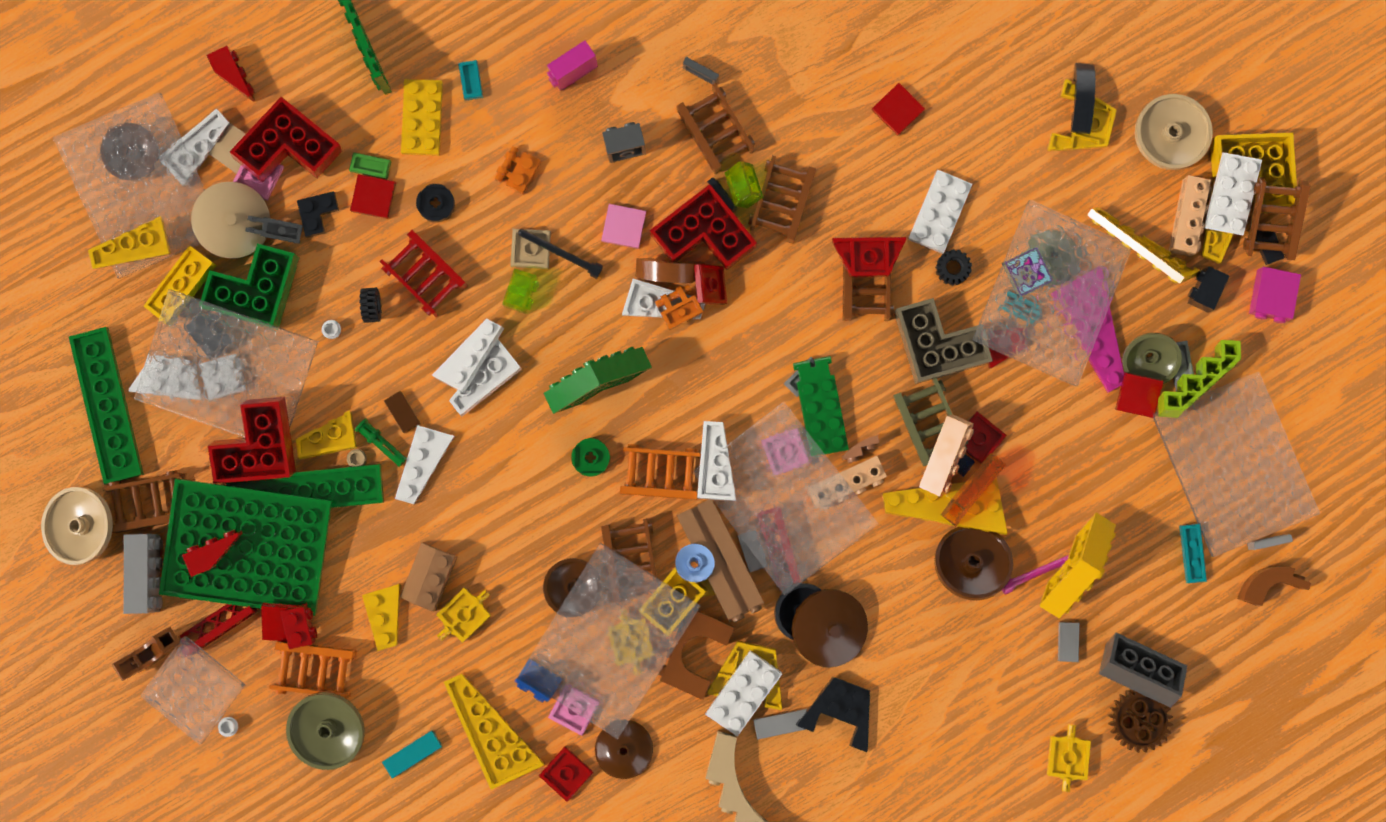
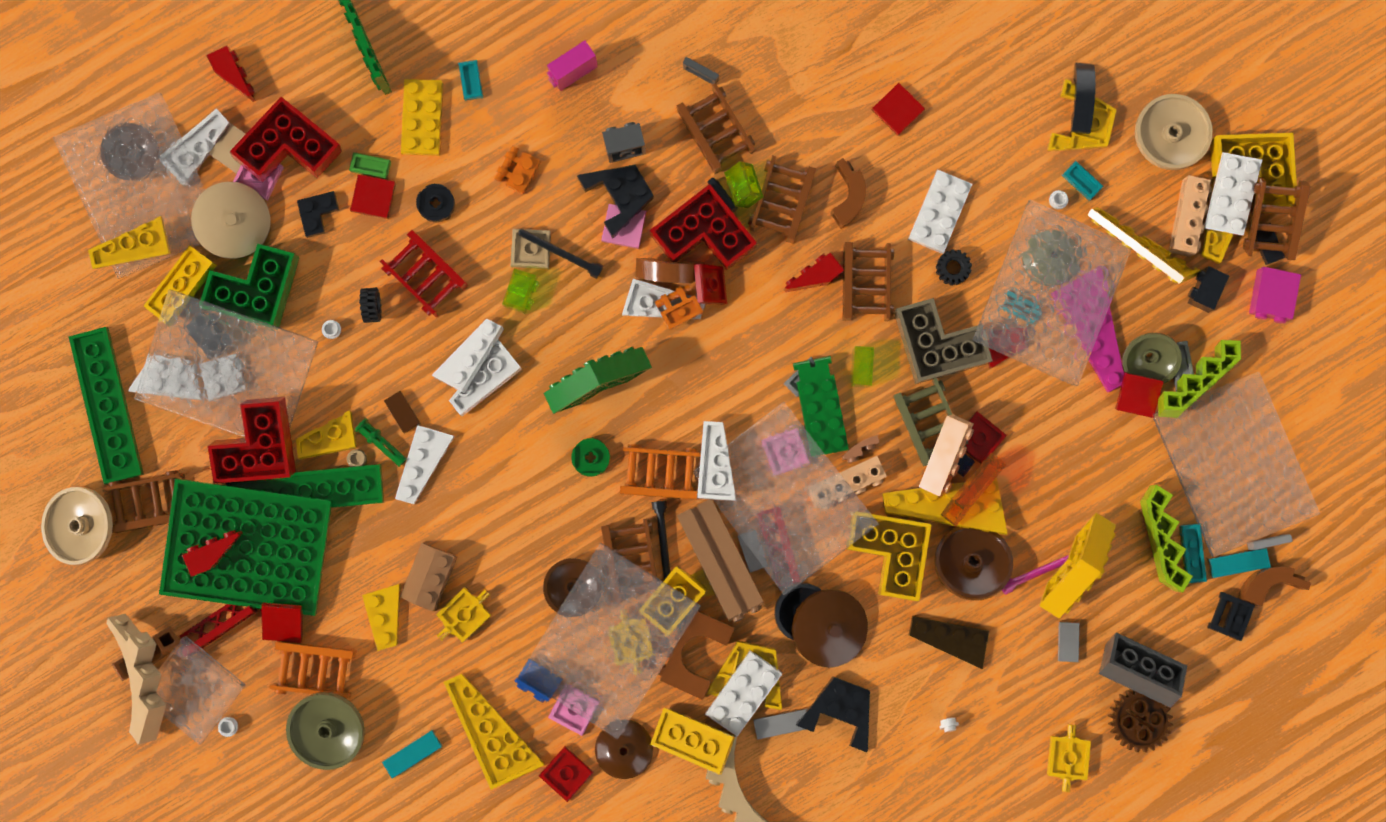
light grey brick [123,534,163,614] -> none
dark grey hinge [245,216,303,244] -> none
red bracket [280,603,317,649] -> none
light blue dish [675,544,715,582] -> none
red wing [832,237,906,277] -> none
tile [1002,246,1054,298] -> none
none -> tan arch [106,614,166,745]
none -> black wing [577,165,654,239]
none -> yellow plate [650,708,735,775]
none -> black piece [651,501,671,580]
none -> red slope [784,253,844,292]
none -> dark orange arch [830,158,866,229]
none -> yellow brick [846,511,931,601]
none -> clear neon green brick [851,346,874,388]
none -> dark brown wing [909,616,989,669]
none -> white plate [939,718,959,732]
none -> white plate [1049,190,1068,209]
none -> teal tile [1062,161,1103,201]
none -> lime brick [1140,485,1193,593]
none -> black plate [1207,592,1255,641]
none -> teal tile [1208,548,1271,578]

